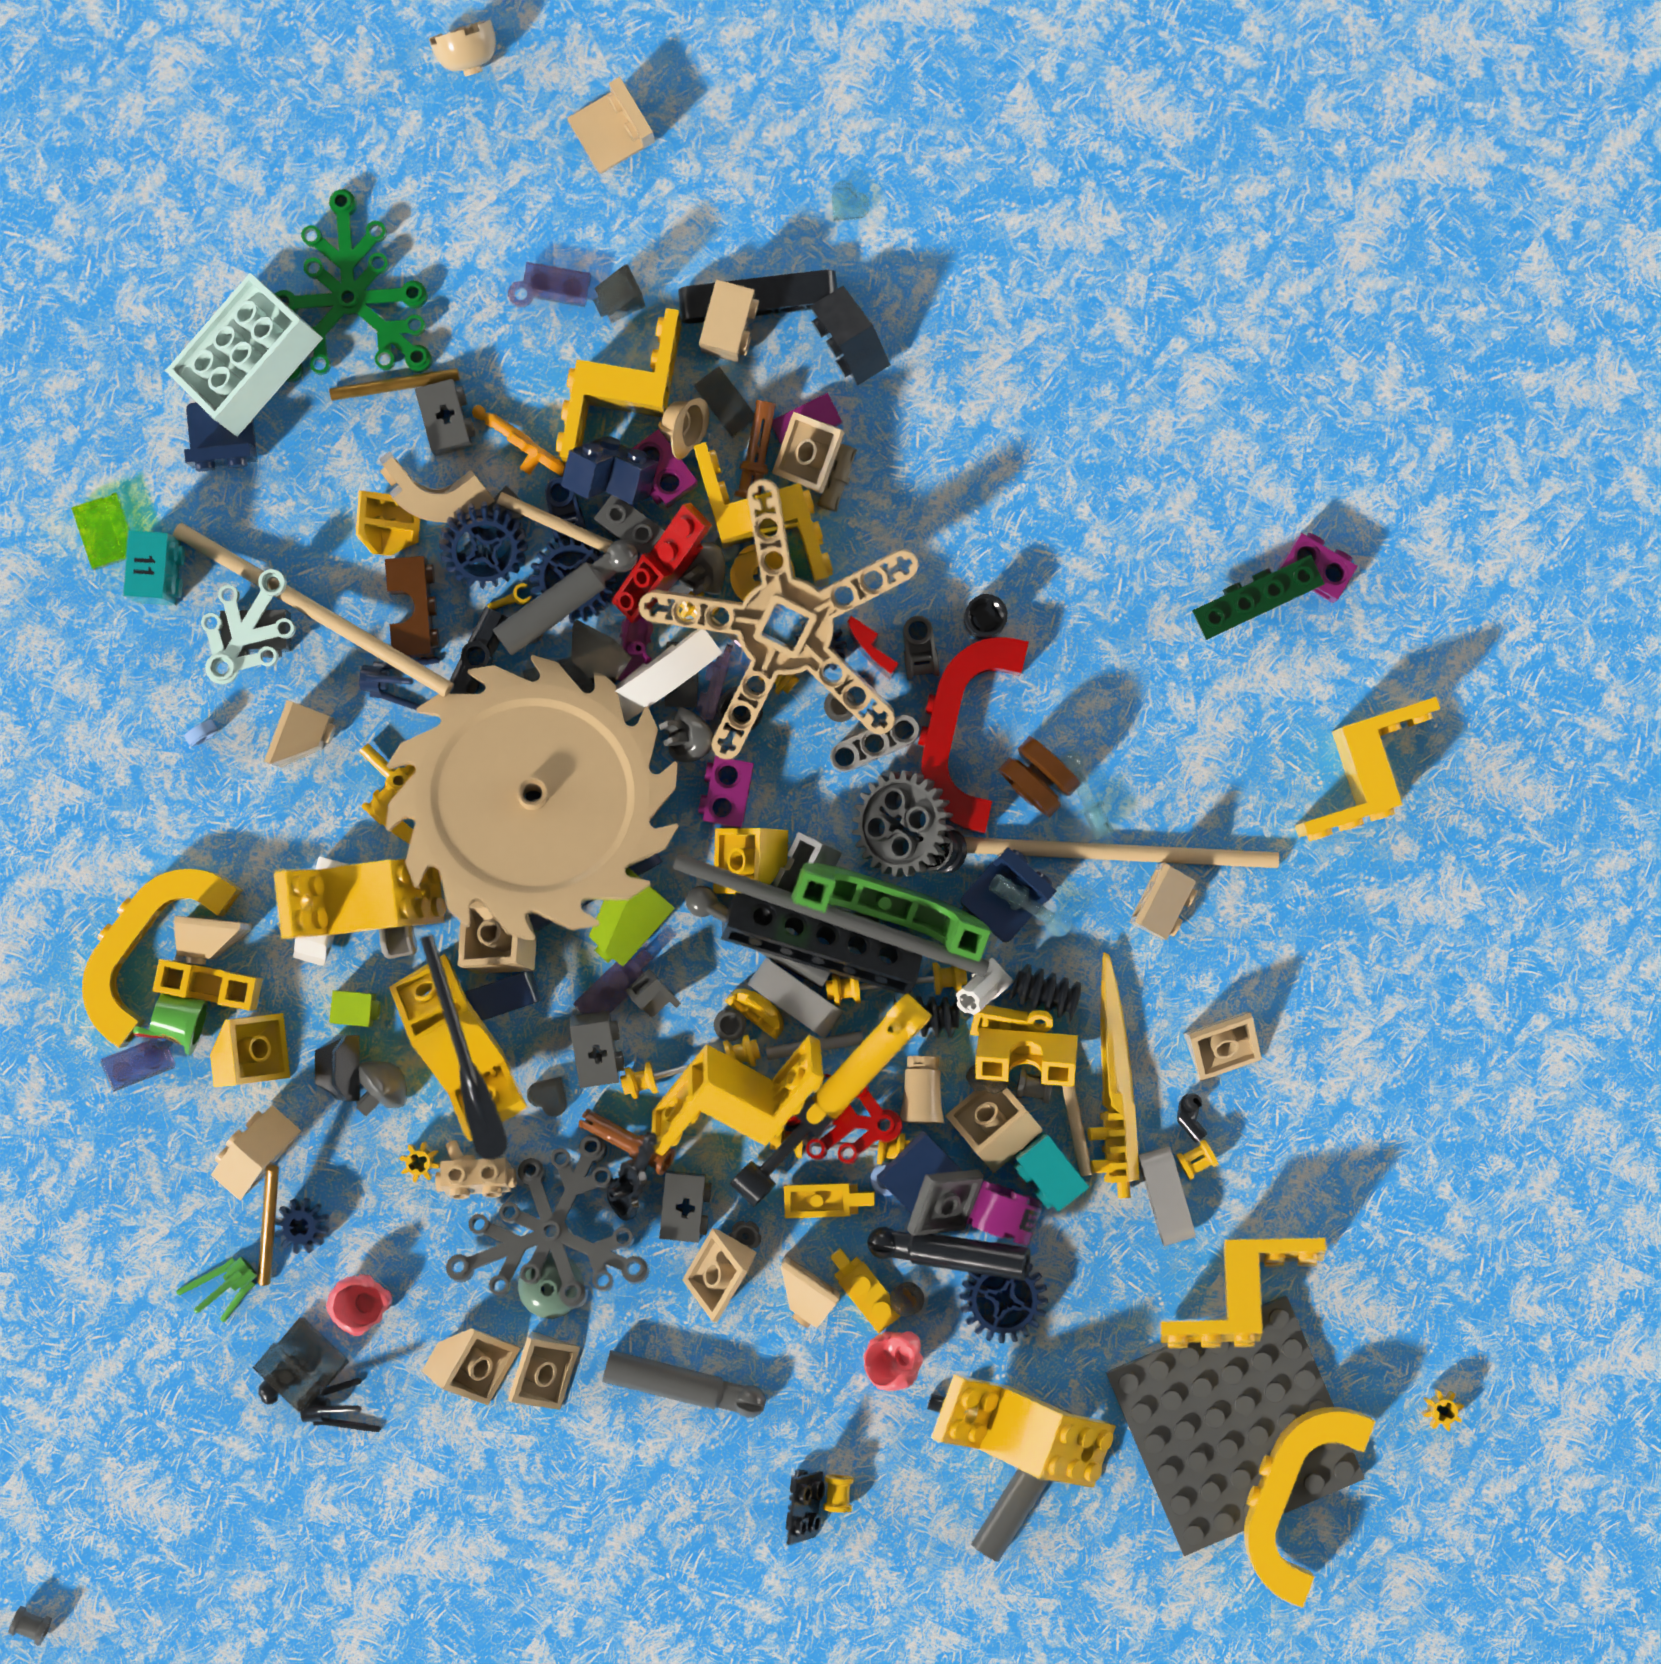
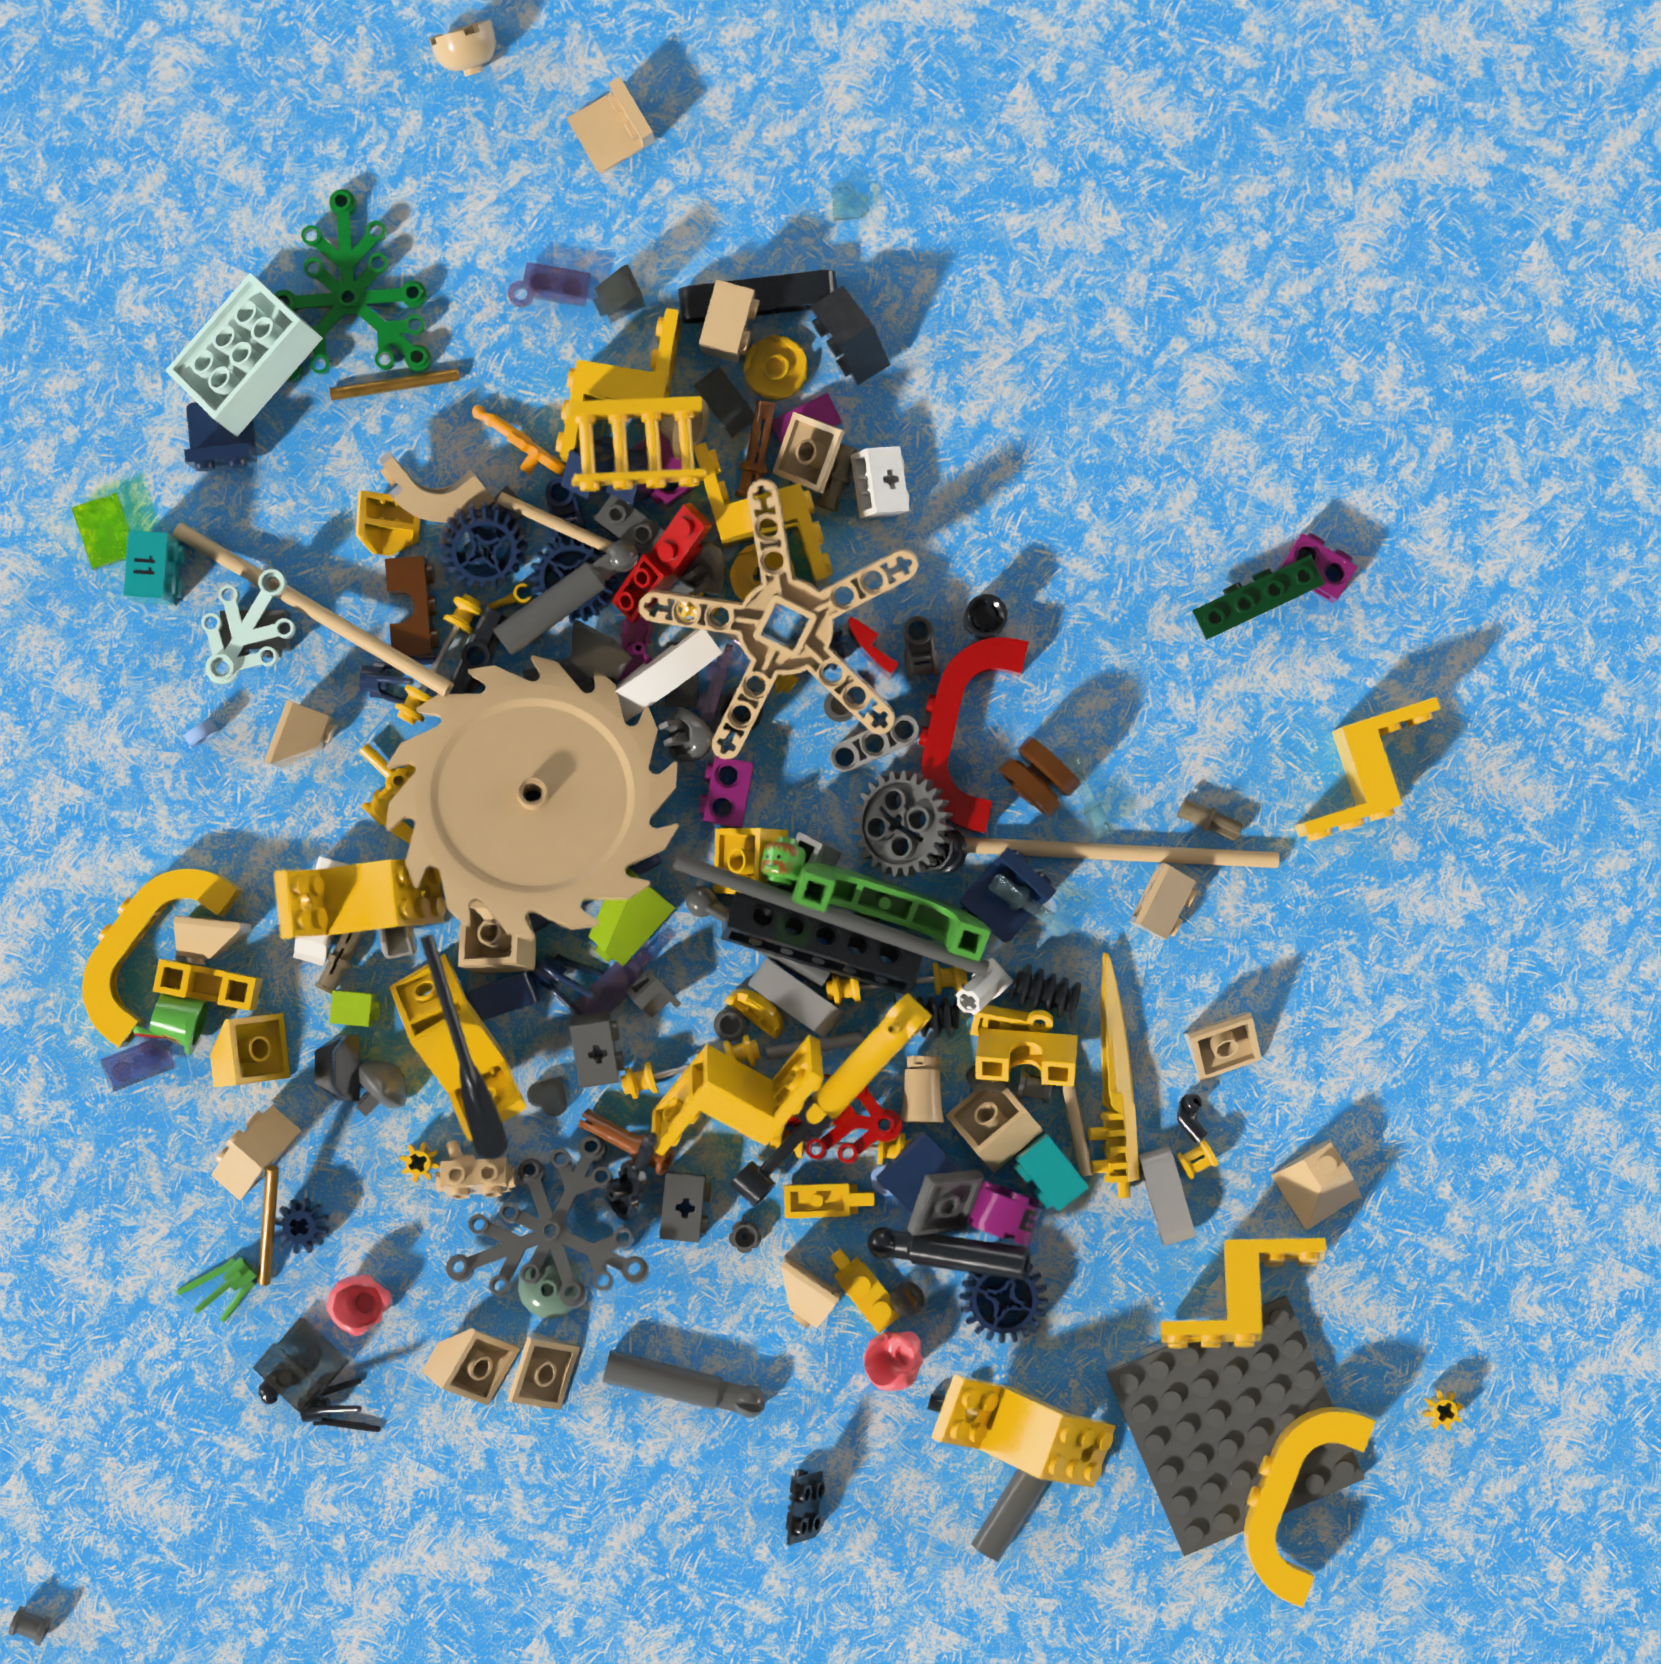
dark grey brick [415,379,476,456] -> none
tan slope [682,1228,757,1322] -> none
yellow bush [823,1474,854,1513] -> none
none -> dark tan pin [315,931,365,994]
none -> yellow axle [394,593,483,725]
none -> dark blue plant [534,953,604,1015]
none -> yellow fence [566,396,707,492]
none -> yellow tile [743,335,808,401]
none -> bright green head [760,836,806,887]
none -> white brick [850,446,910,519]
none -> dark tan axle [1177,798,1243,840]
none -> tan slope [1271,1140,1361,1231]

